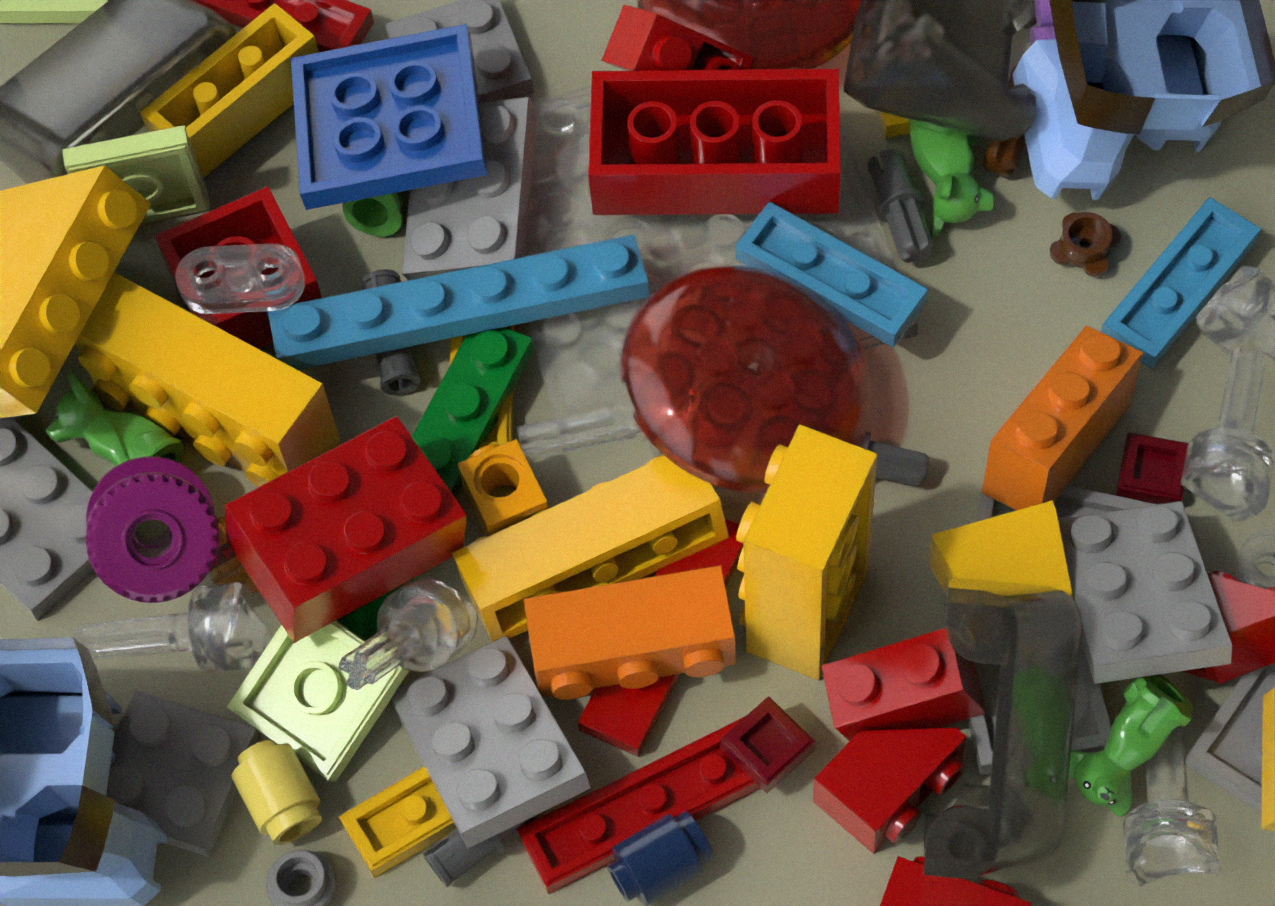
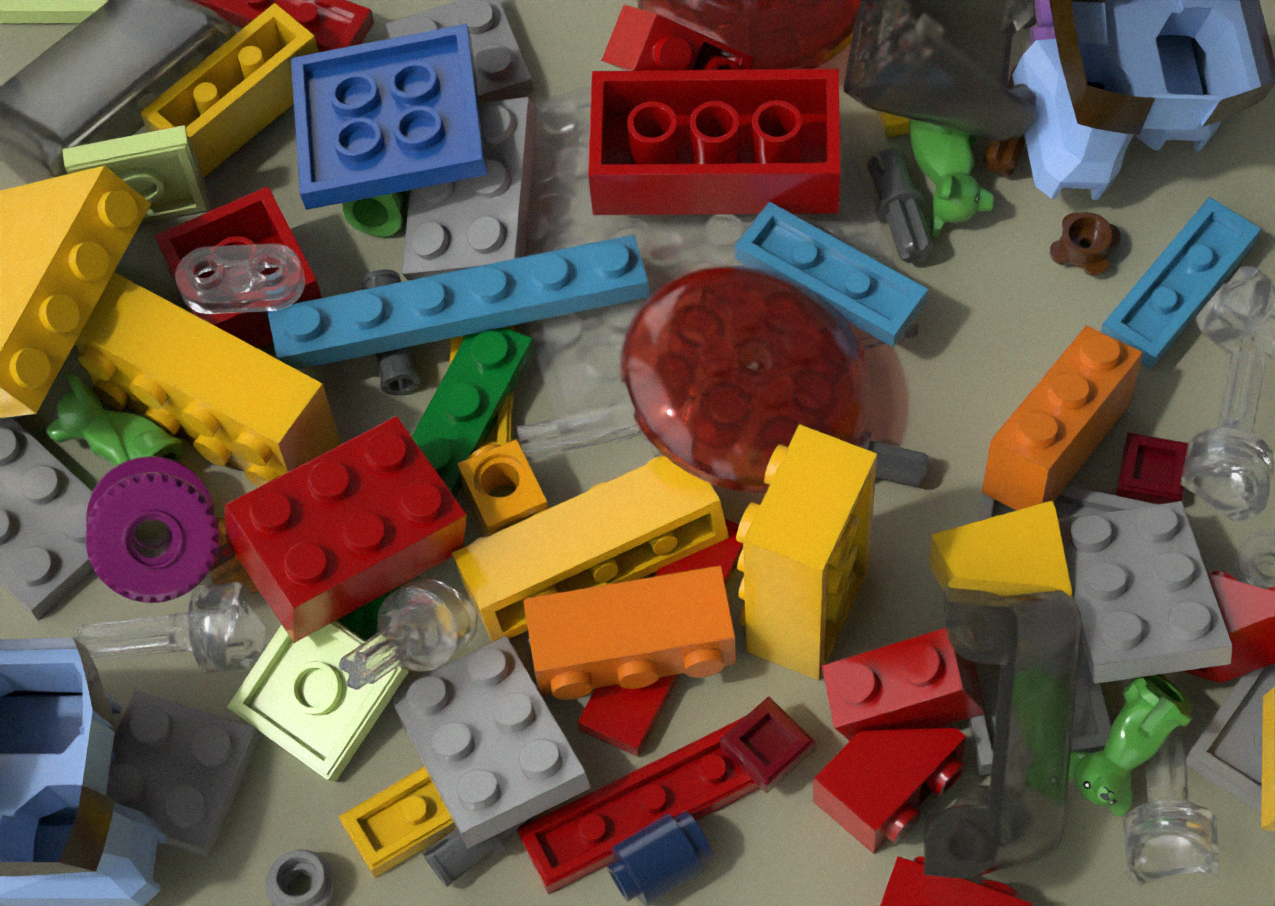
light yellow brick [231,740,322,845] -> none

